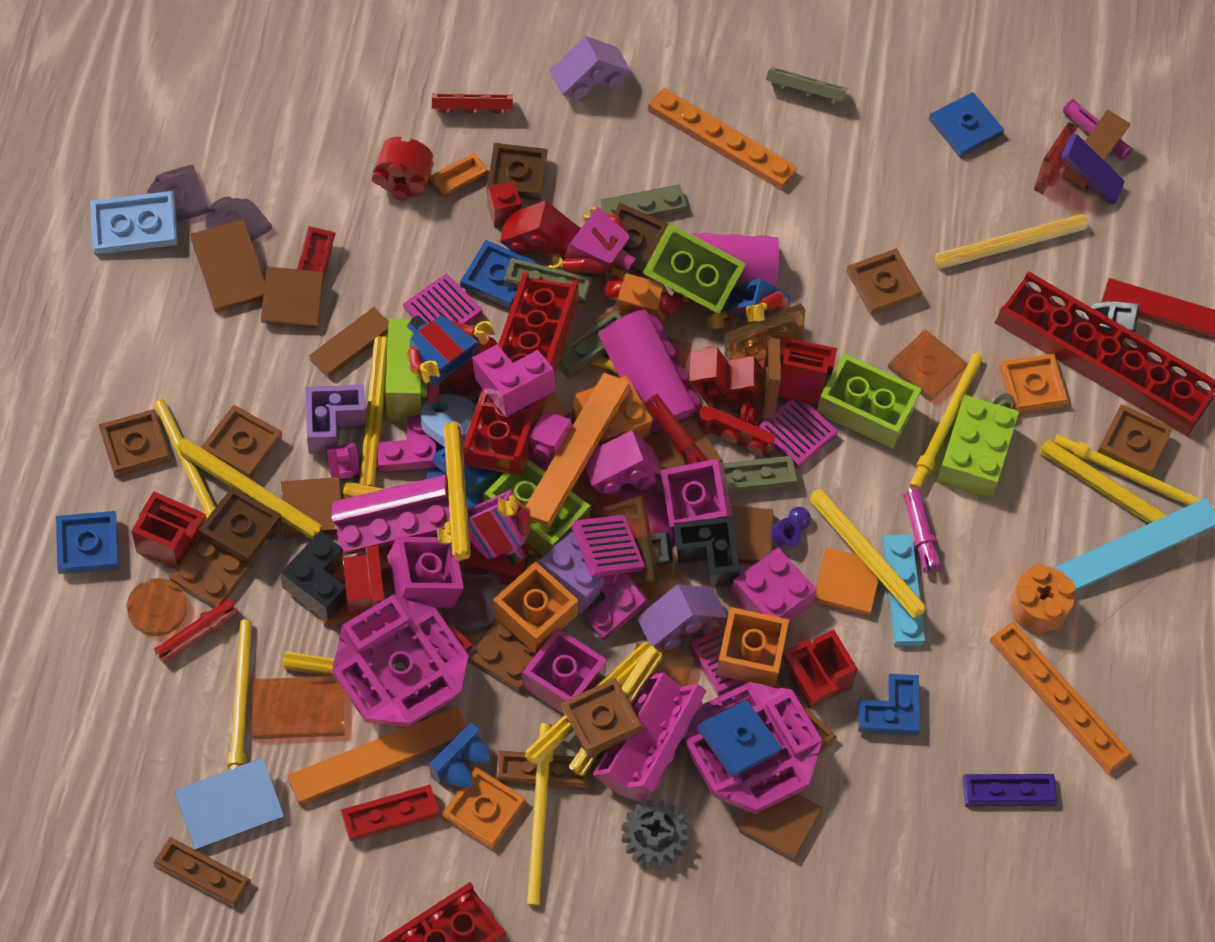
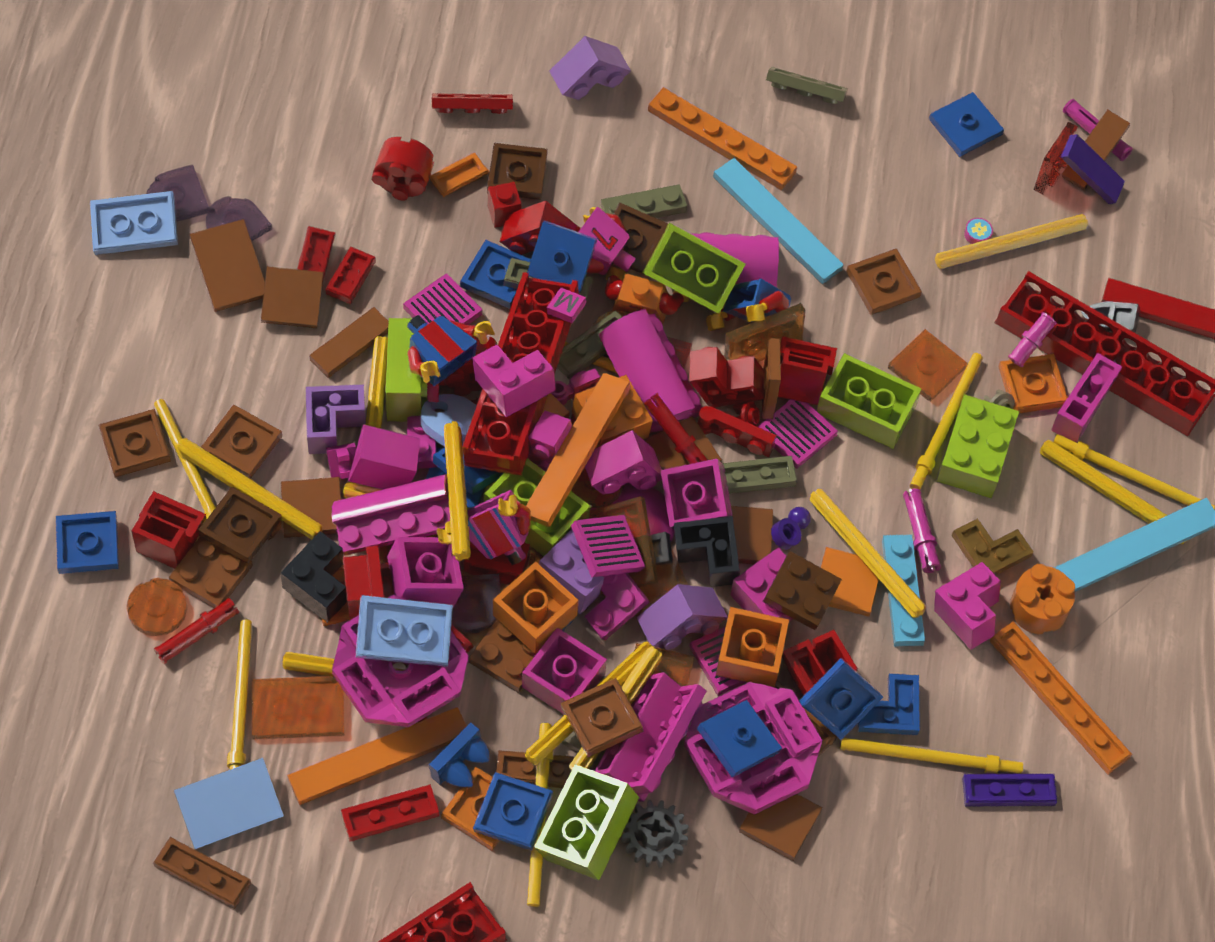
dark orange plate [1097,404,1173,476] -> none
none -> red plate [325,247,376,304]
none -> dark pink slope [348,424,420,490]
none -> light blue tile [355,595,453,667]
none -> blue plate [473,772,554,851]
none -> blue plate [527,221,598,293]
none -> lime brick [534,764,639,880]
none -> dark pink tile [547,288,586,323]
none -> dark pink plate [551,368,600,405]
none -> medium azure tile [713,158,844,284]
none -> reddish brown plate [762,551,842,630]
none -> blue plate [799,658,883,740]
none -> yellow bar [840,738,1023,774]
none -> dark pink brick [934,562,1001,650]
none -> pearl gold plate [952,518,1034,576]
none -> tile [964,218,993,244]
none -> dark pink pin [1008,312,1057,367]
none -> dark pink slope [1051,353,1122,442]

